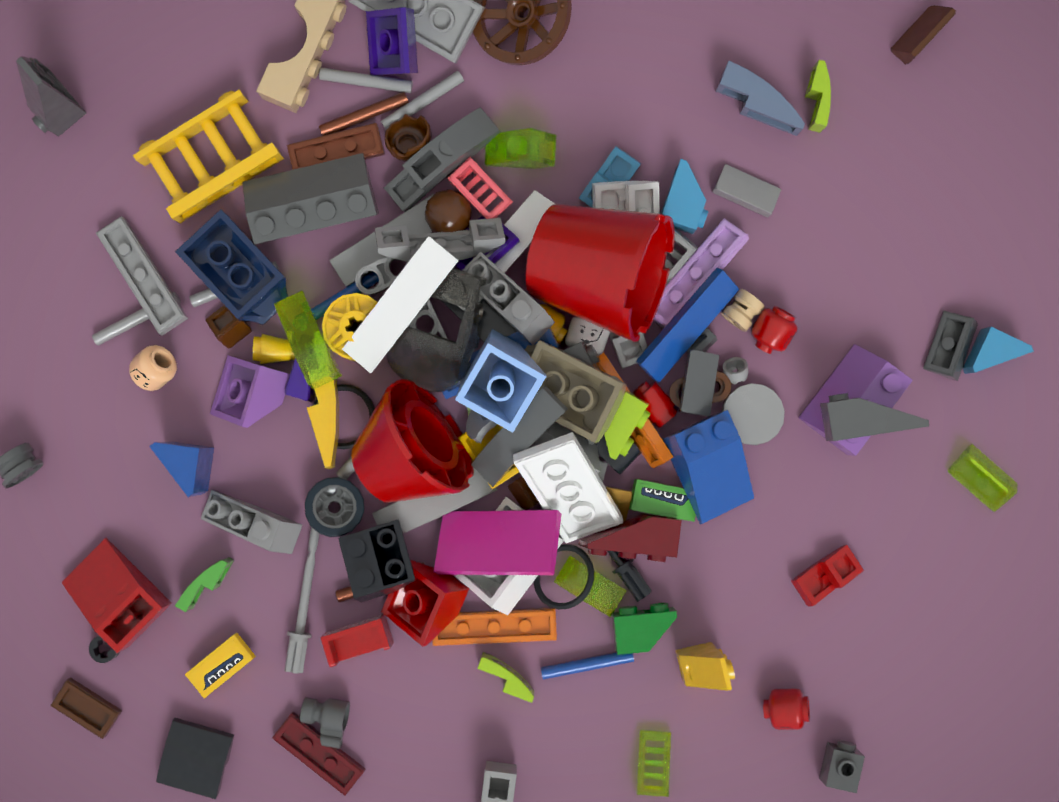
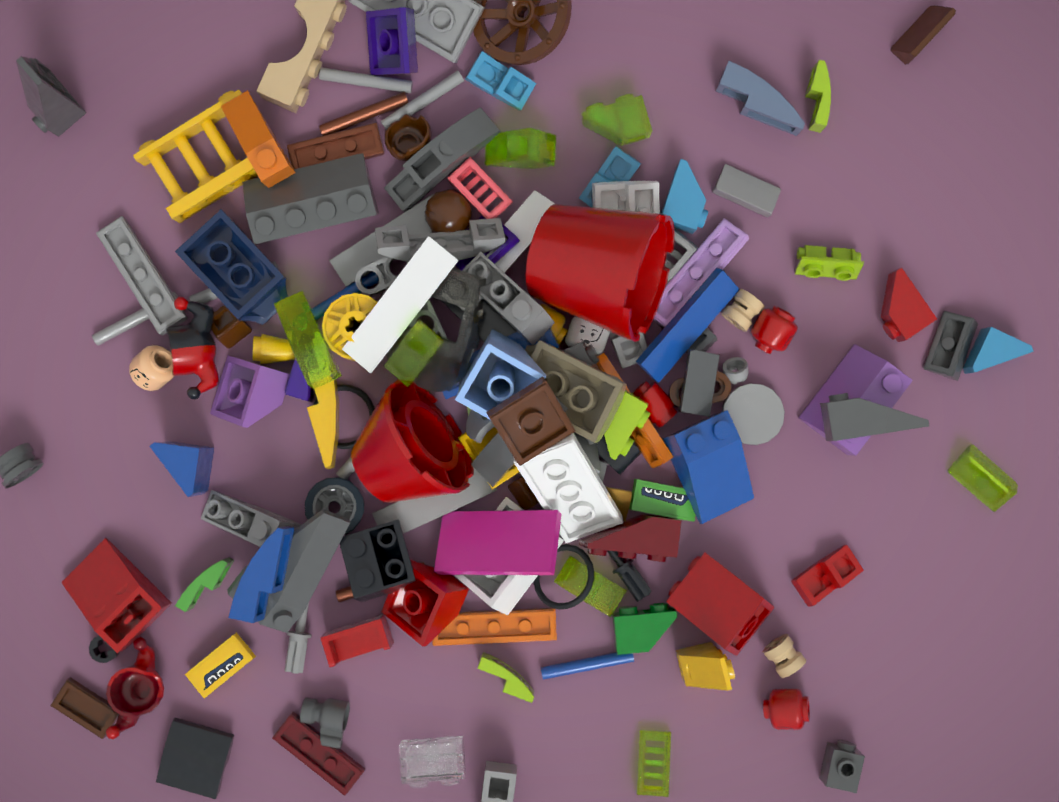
none -> dark red piece [106,637,164,739]
none -> piece [166,297,219,400]
none -> orange slope [221,90,296,188]
none -> dark grey wedge [227,509,350,633]
none -> blue slope [228,526,294,623]
none -> clear neon green slope [384,320,444,387]
none -> clear brick [399,736,466,788]
none -> dark azure slope [465,51,537,110]
none -> reddish brown tile [486,377,576,466]
none -> clear neon green slope [581,94,653,146]
none -> red slope [666,552,775,656]
none -> tan wheel [762,634,807,678]
none -> lime hinge [795,245,864,281]
none -> red slope [881,267,937,342]

